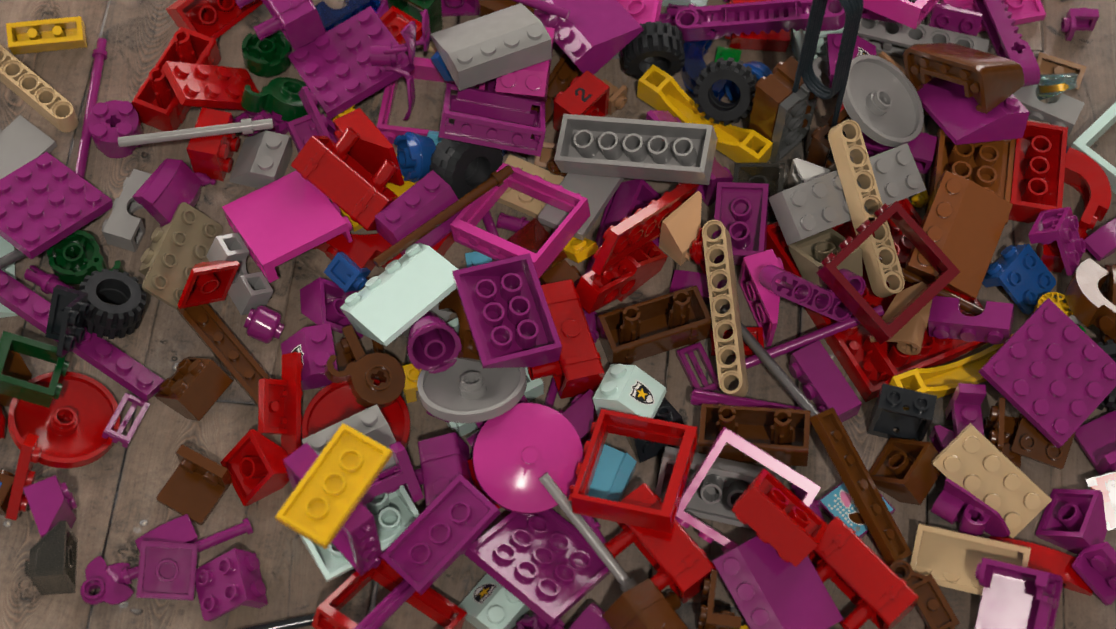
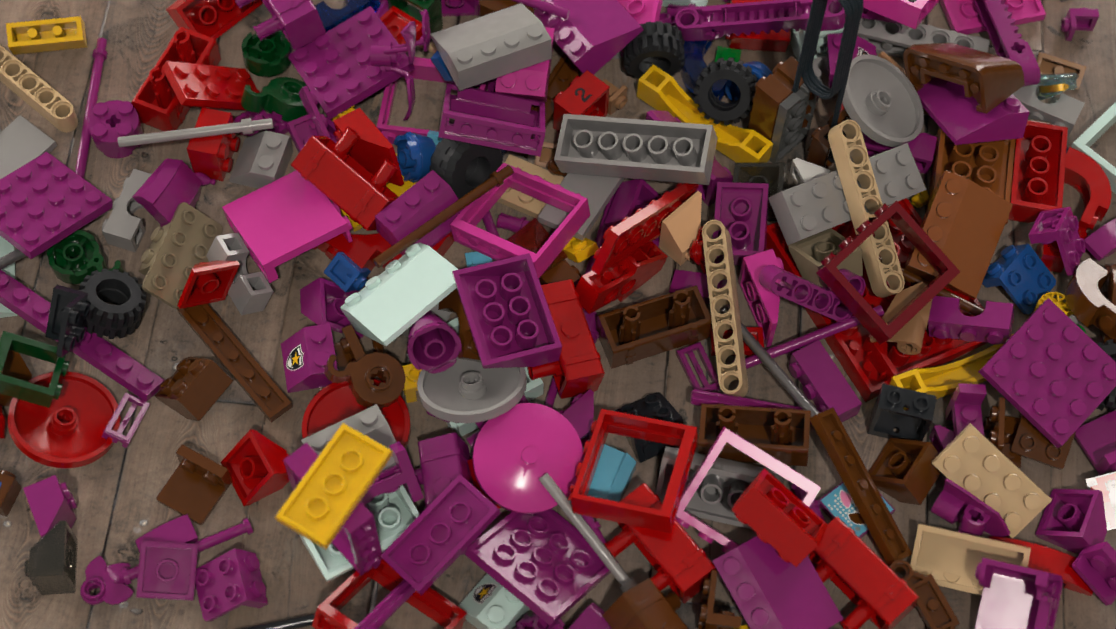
red plate [5,433,42,521] -> none
magenta pin [24,265,75,294] -> none
magenta head [243,305,285,344] -> none
red bracket [258,352,303,455] -> none
light aqua slope [593,364,667,419] -> none
magenta bracket [929,3,983,36] -> none

